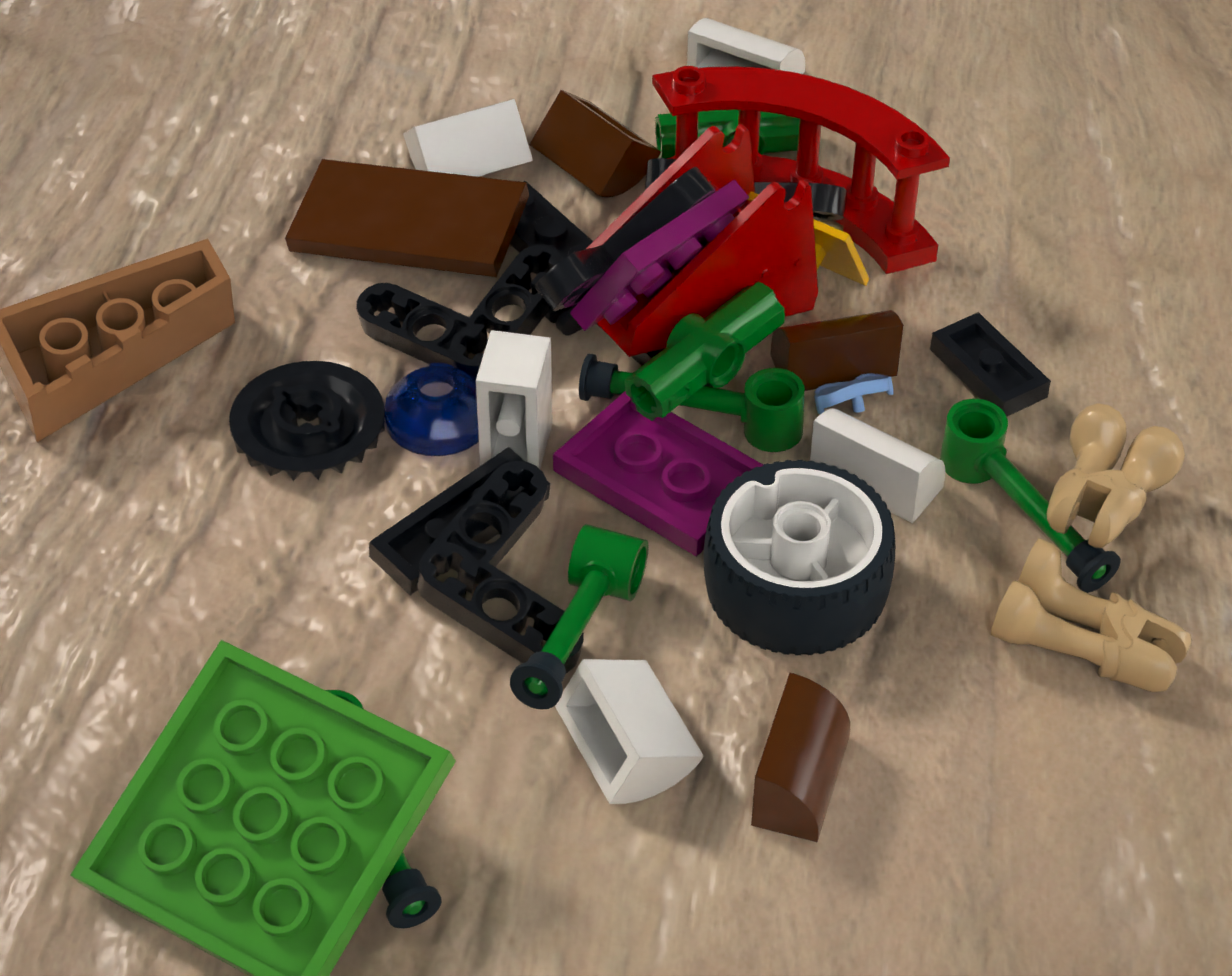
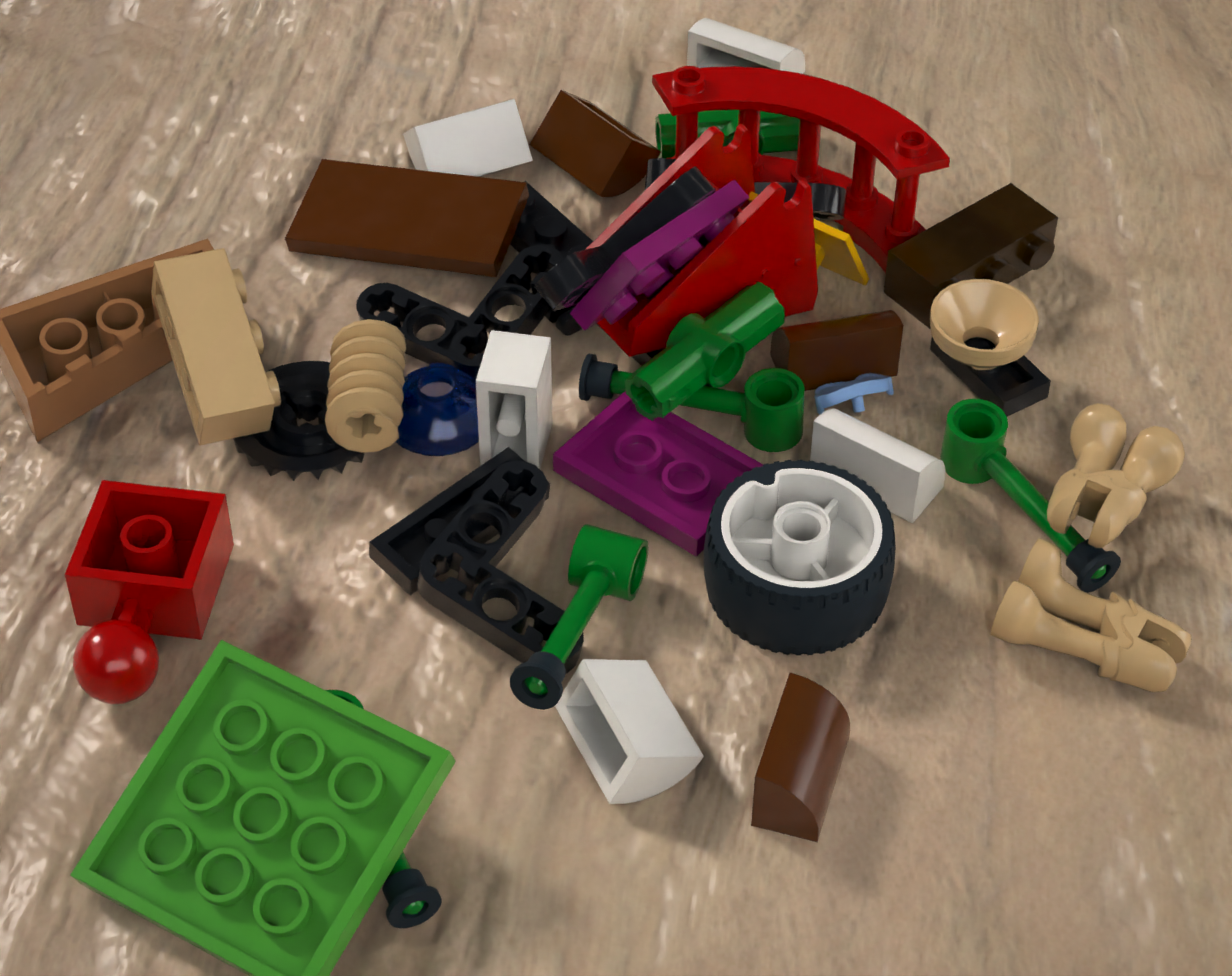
none -> red brick [64,480,234,704]
none -> tan brick [151,248,281,446]
none -> tan piece [325,319,406,453]
none -> dark brown brick [884,183,1058,329]
none -> tan piece [930,279,1039,370]

